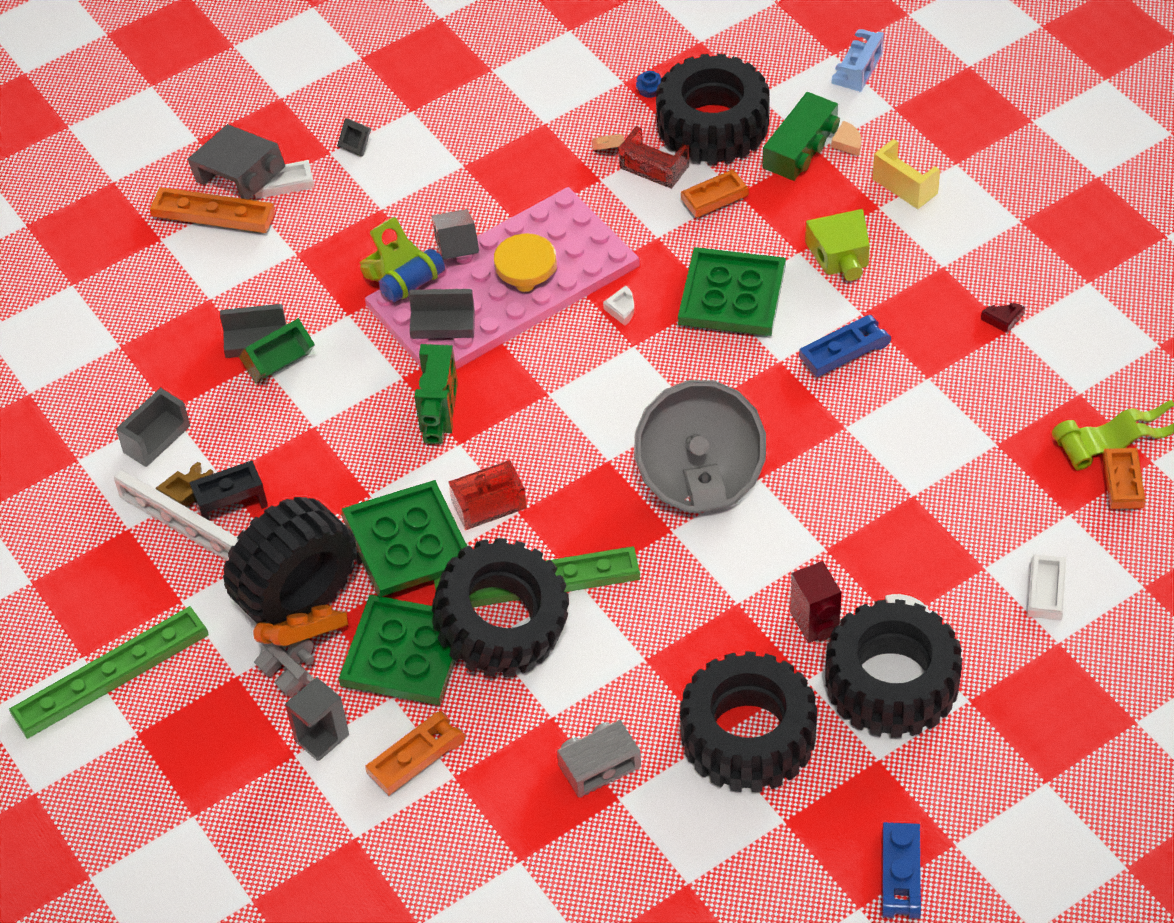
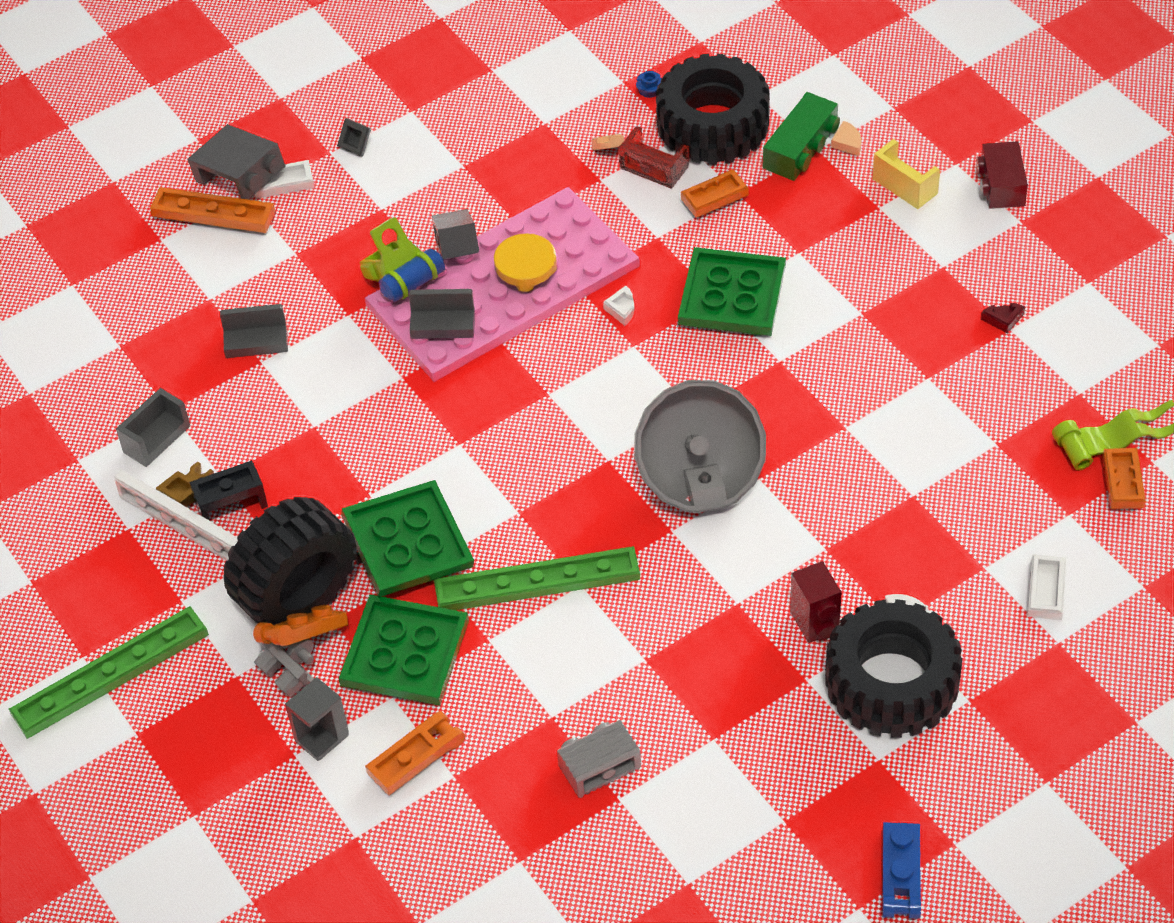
green panel [239,318,315,384] -> none
green hips [414,344,458,444] -> none
black tyre [431,538,569,677] -> none
clear red panel [448,460,527,531] -> none
black tyre [680,651,817,792] -> none
blue plate [799,315,892,377] -> none
lime torso [805,209,870,281] -> none
light blue hinge [831,29,884,92] -> none
none -> dark red brick [976,141,1028,209]

